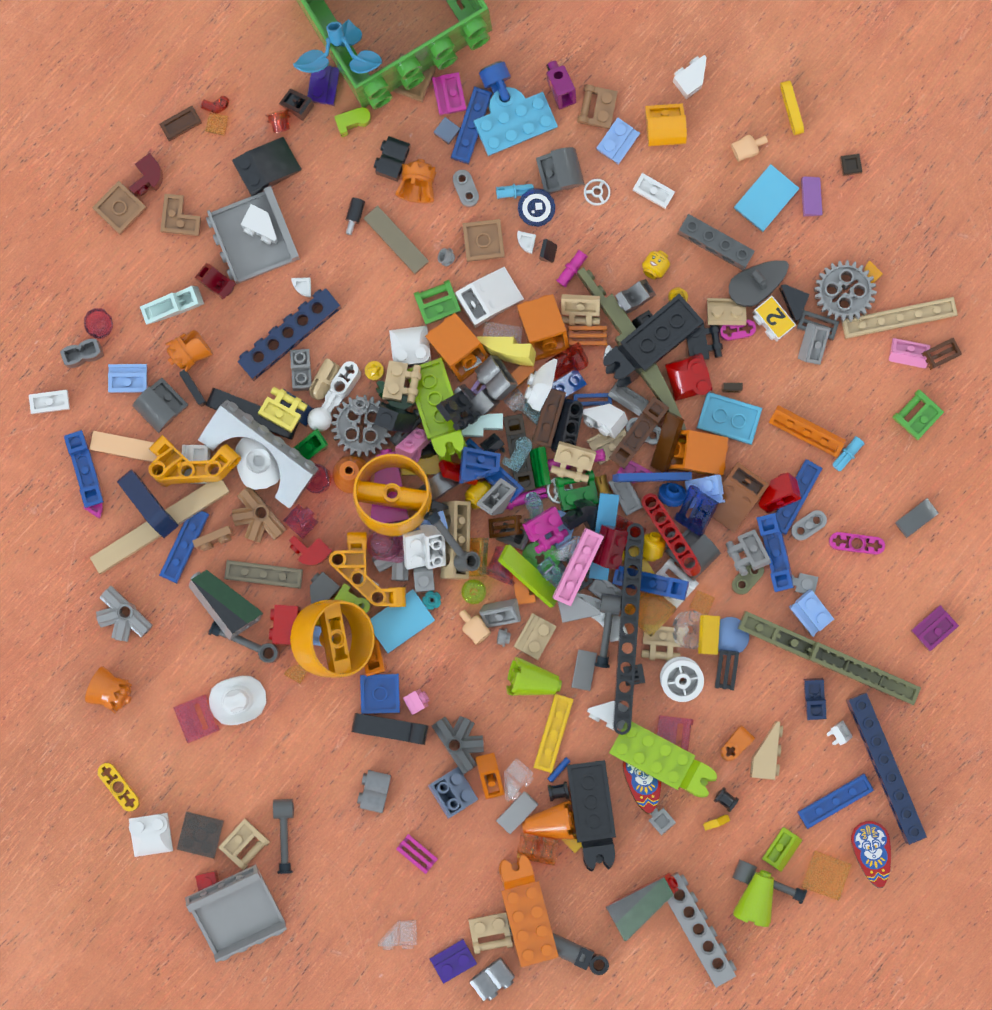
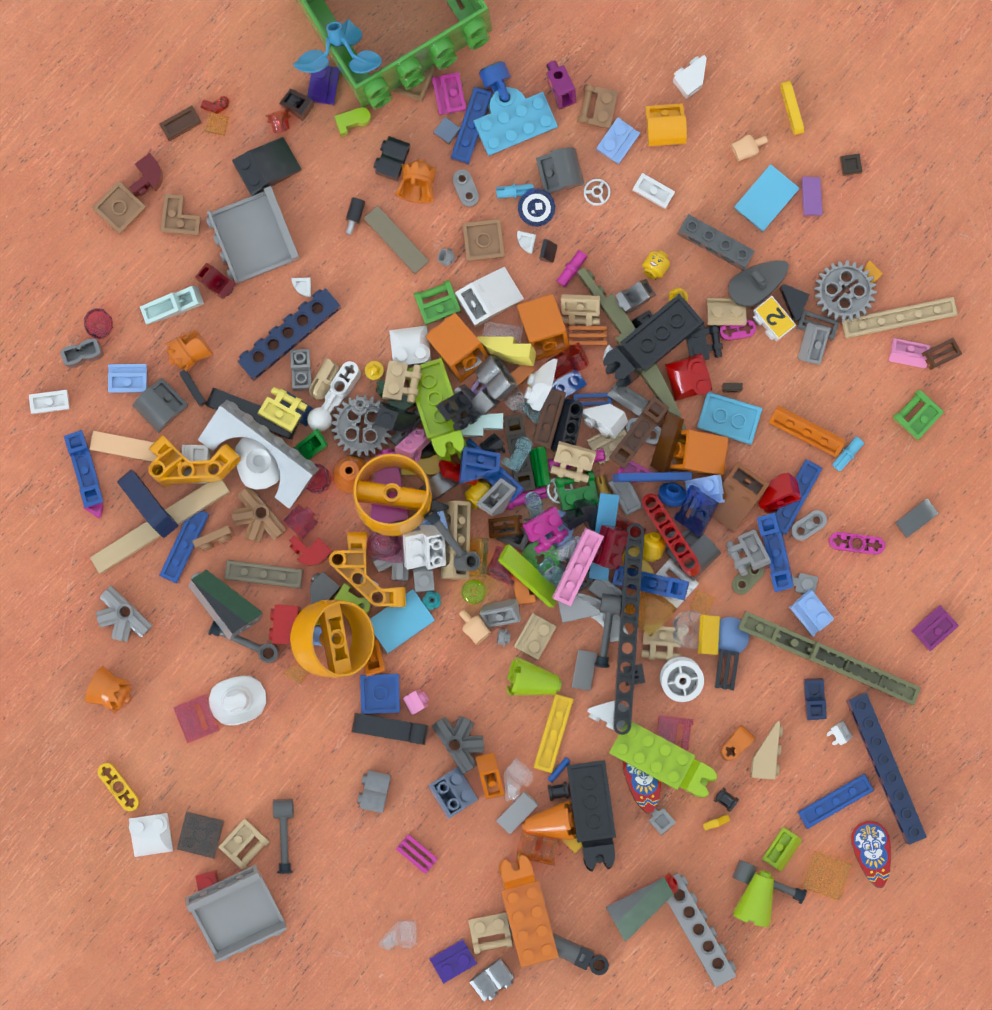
white slope [241,204,278,245] -> none

